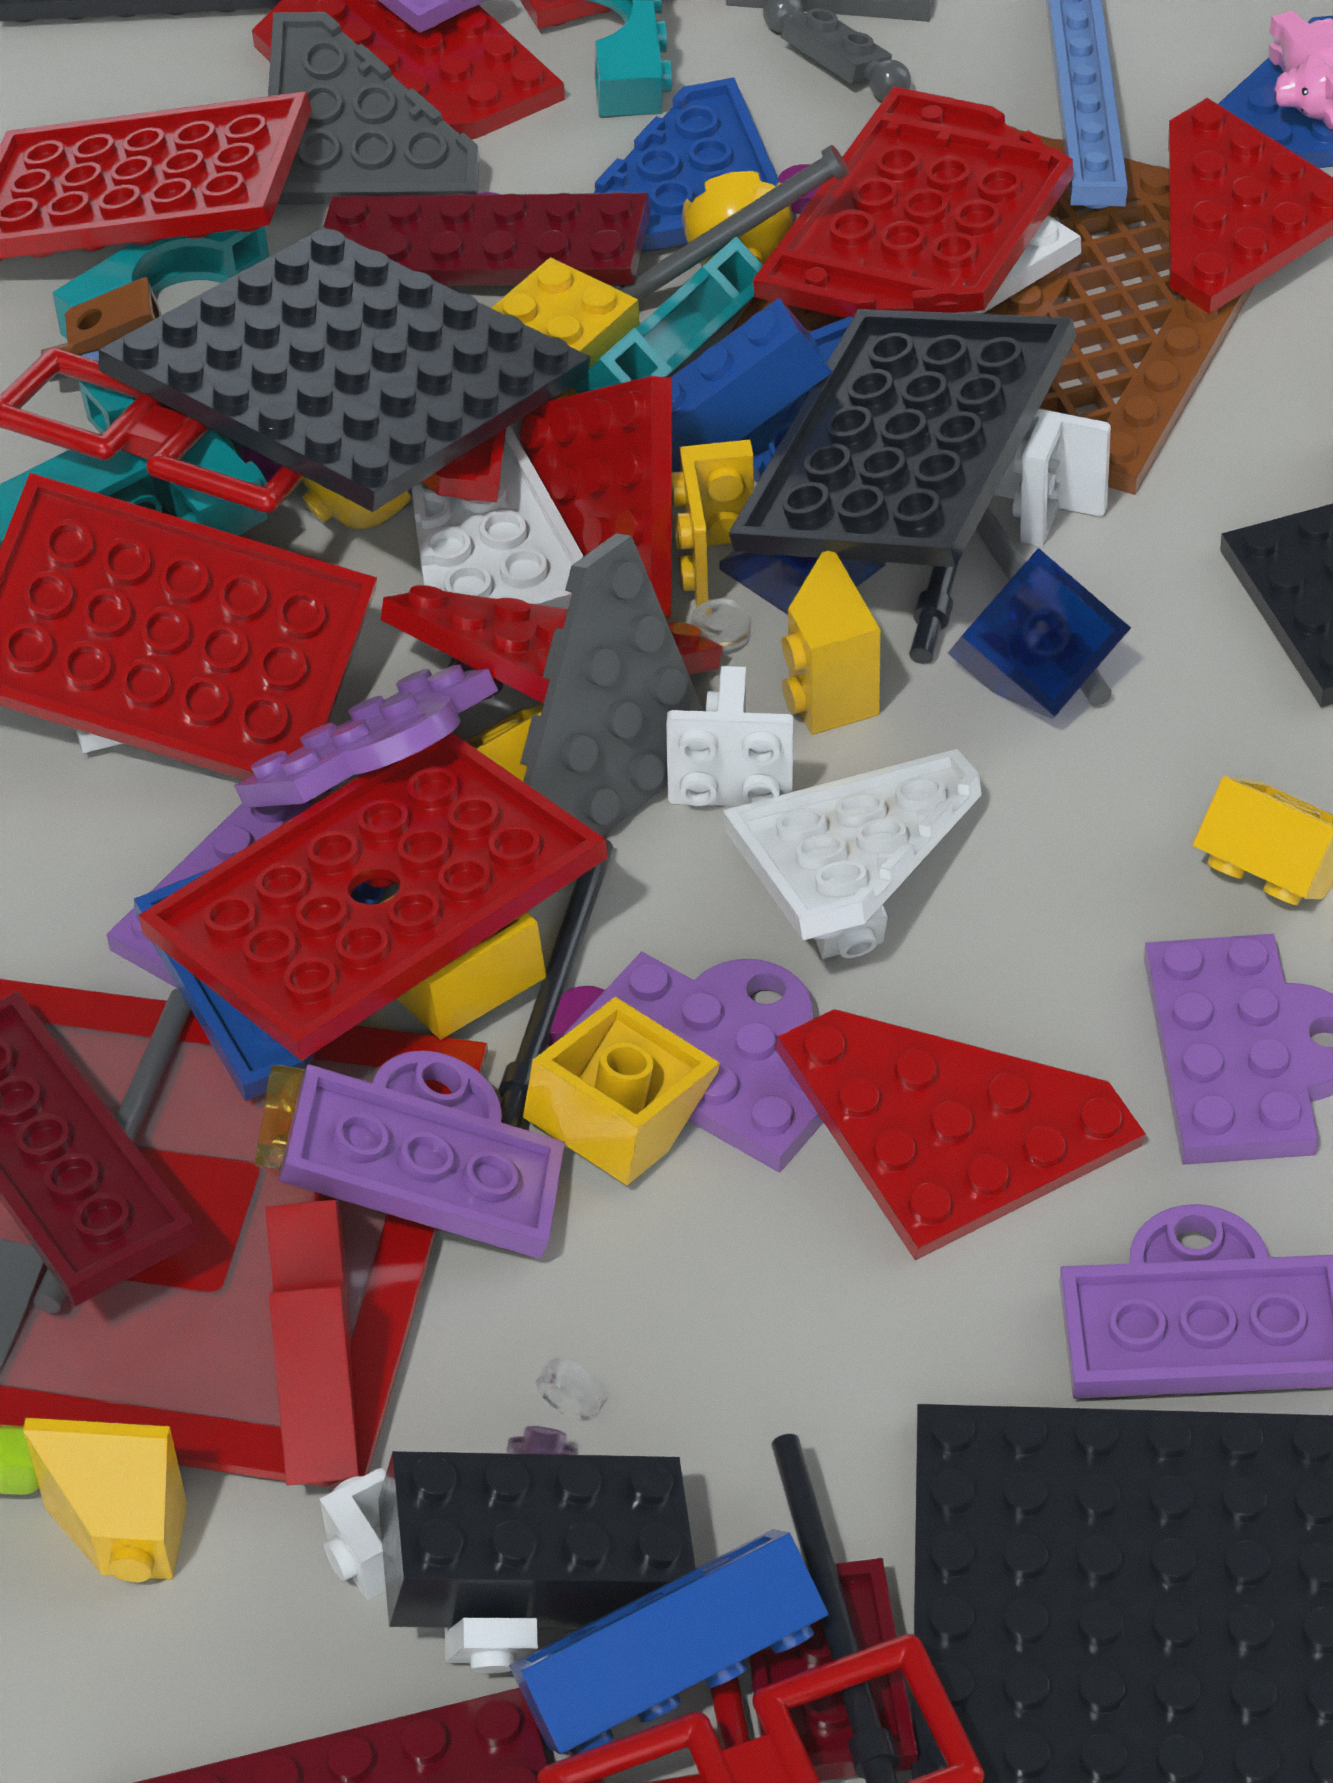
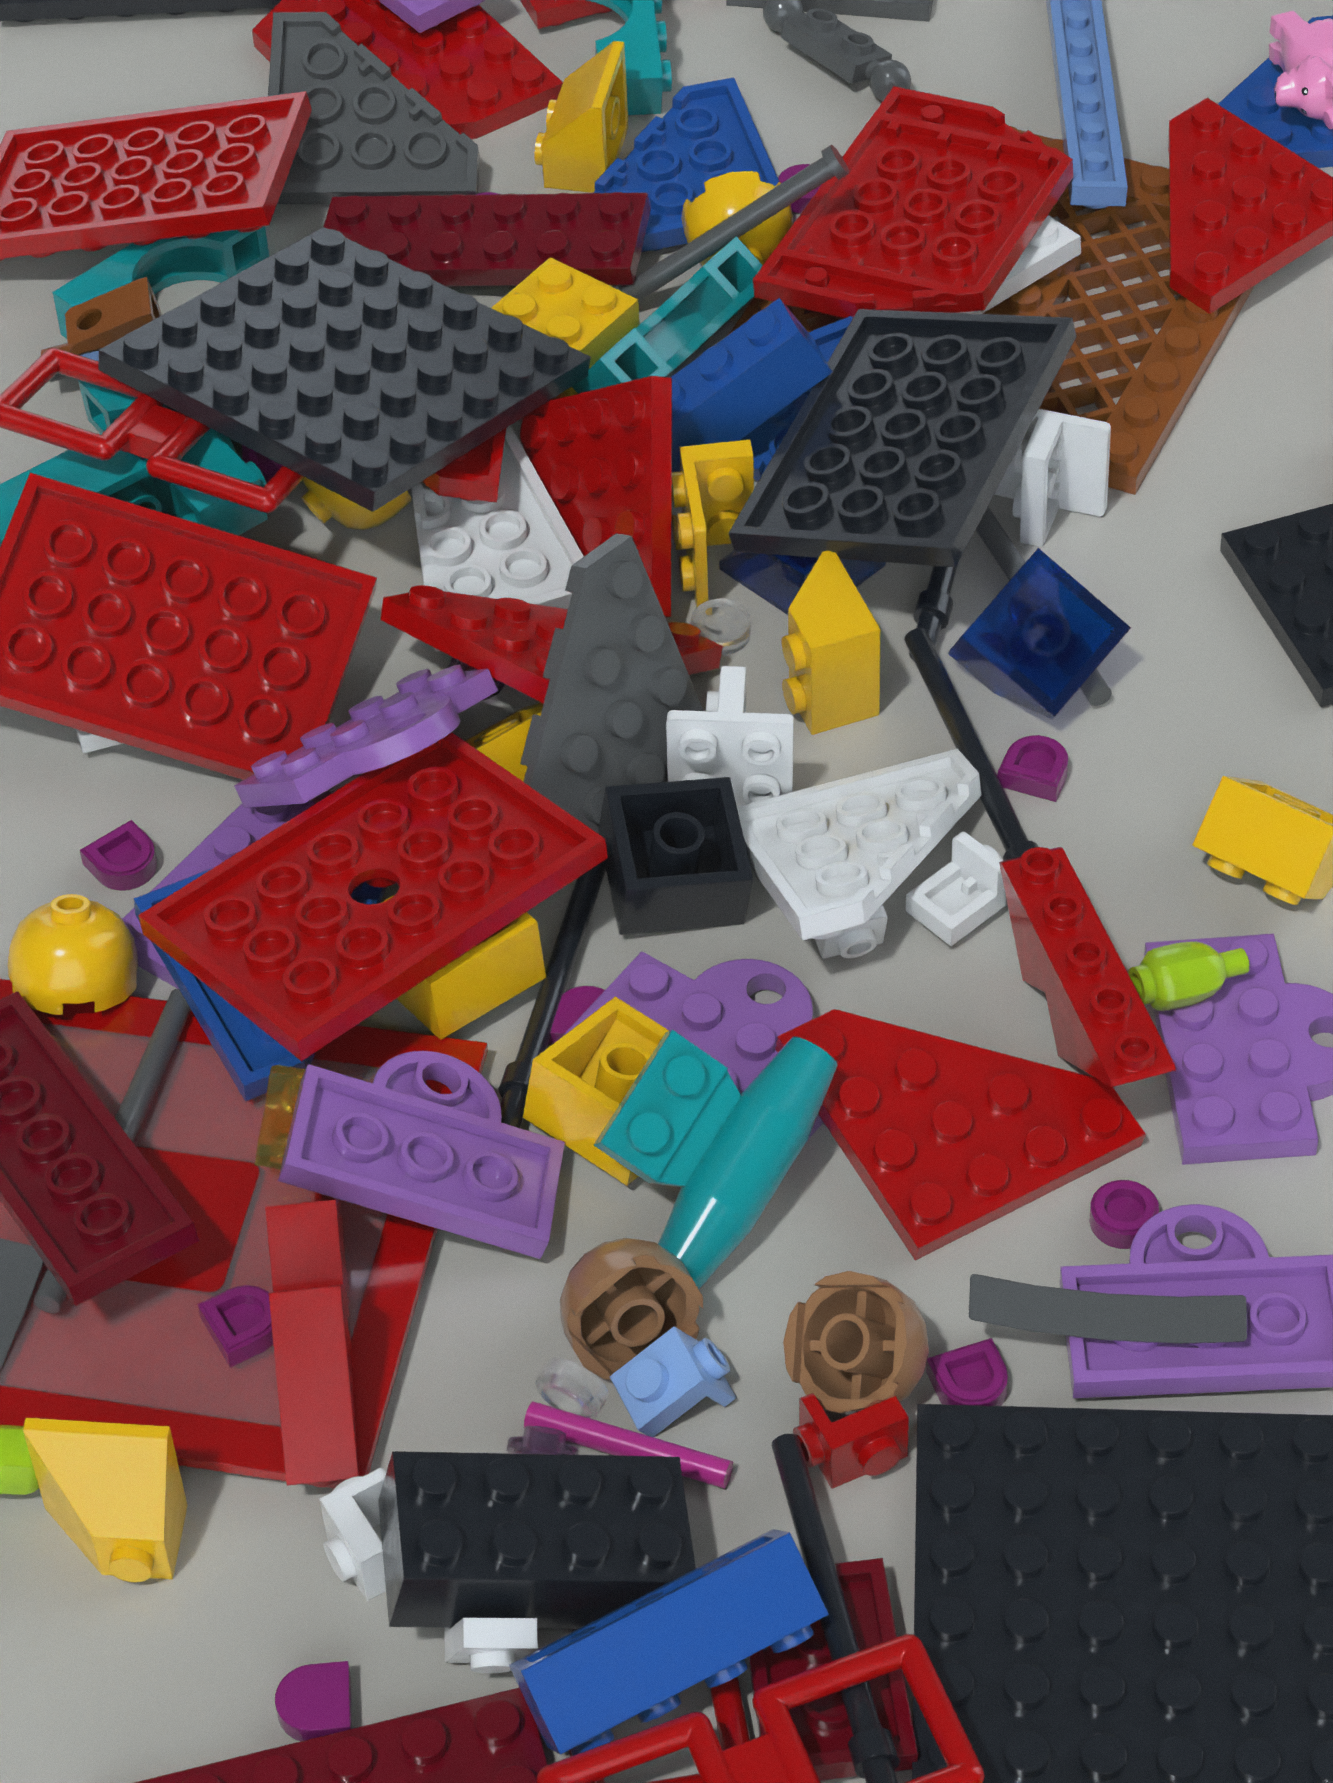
none -> yellow cylinder [7,894,138,1015]
none -> magenta tile [80,820,157,891]
none -> magenta tile [197,1285,273,1368]
none -> magenta tile [275,1661,352,1741]
none -> dark pink bar [524,1401,733,1489]
none -> yellow slope [534,41,629,193]
none -> medium nougat cylinder [560,1238,703,1380]
none -> teal plate [594,1029,838,1289]
none -> black brick [598,777,753,935]
none -> light blue bracket [609,1326,736,1437]
none -> medium nougat cylinder [783,1271,929,1415]
none -> red bracket [793,1393,909,1489]
none -> black bar [904,628,1039,861]
none -> white bracket [906,831,1006,946]
none -> magenta tile [926,1338,1008,1406]
none -> dark grey sticker [969,1274,1247,1343]
none -> magenta tile [997,735,1068,802]
none -> red slope [999,847,1176,1087]
none -> magenta tile [1089,1180,1159,1249]
none -> lime plant [1128,941,1249,1011]

